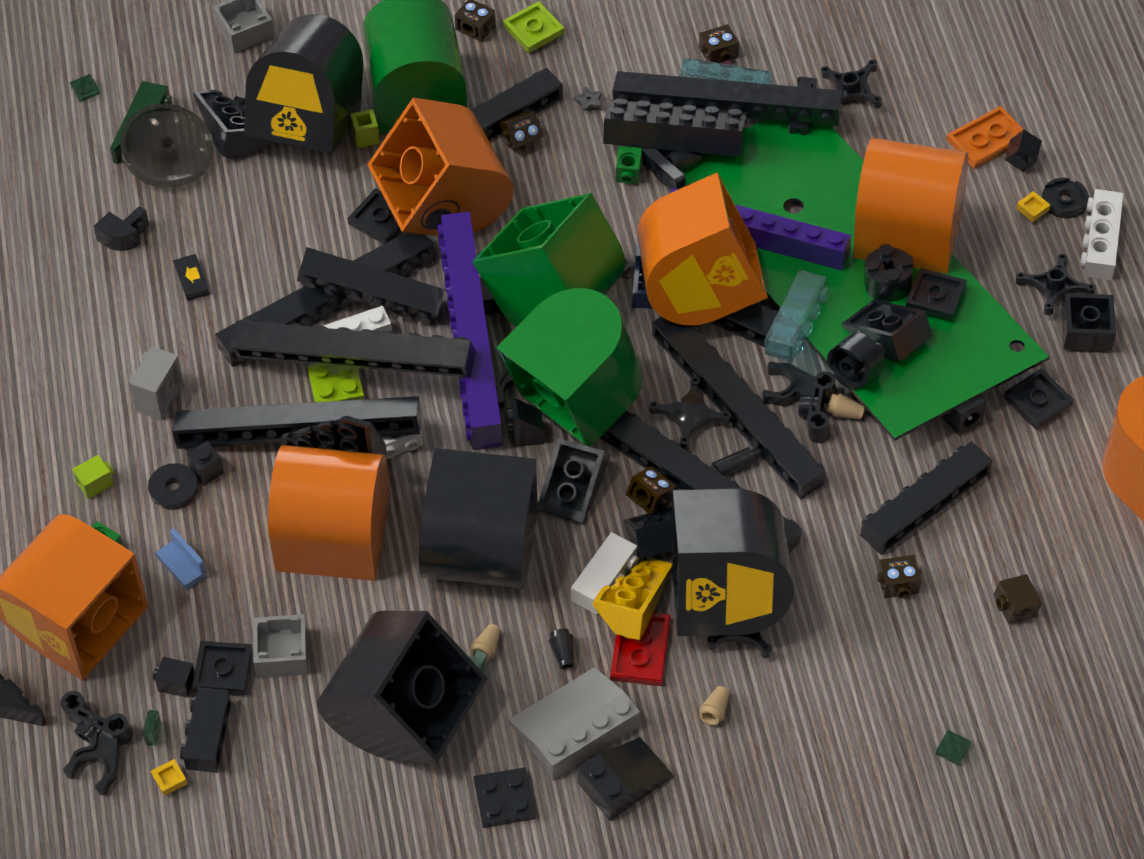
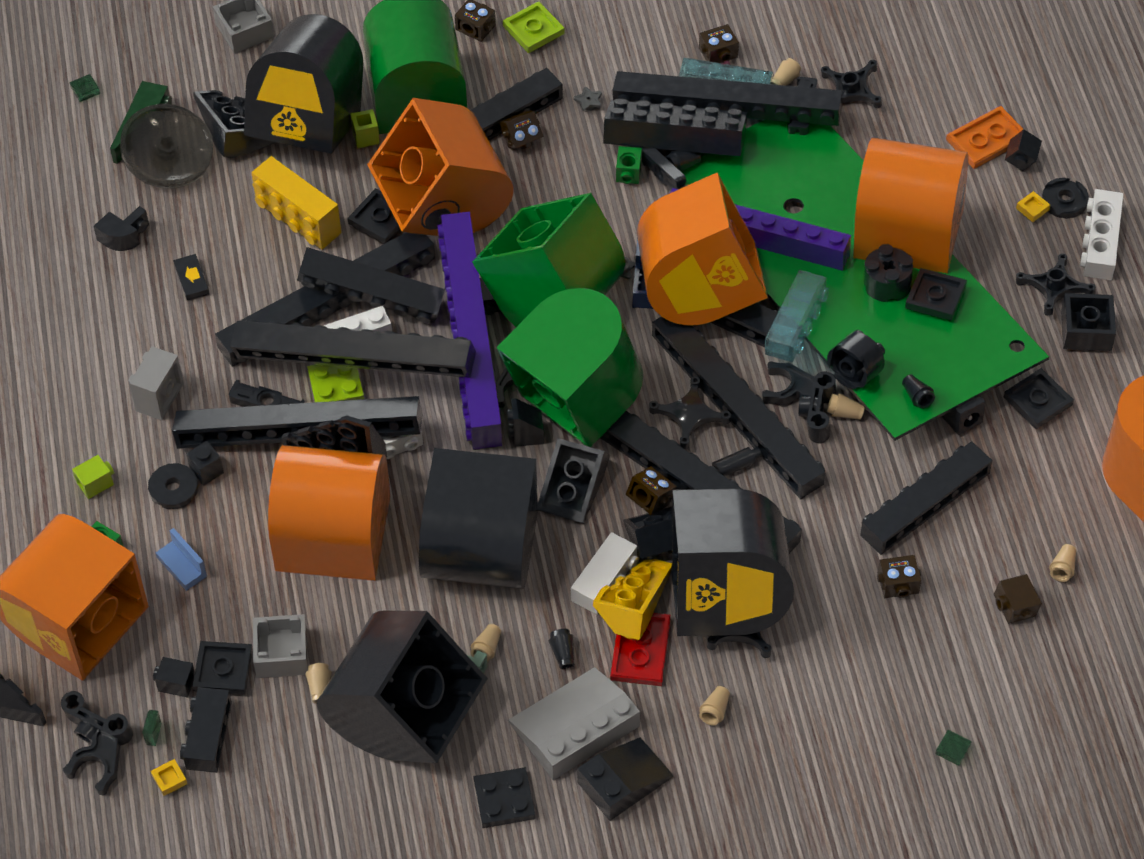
black slope [842,299,933,361] -> none
none -> black piece [229,380,305,407]
none -> yellow brick [251,156,342,250]
none -> tan cone [306,663,332,704]
none -> tan cone [770,58,801,86]
none -> black cone [902,375,935,409]
none -> tan cone [1049,544,1077,582]

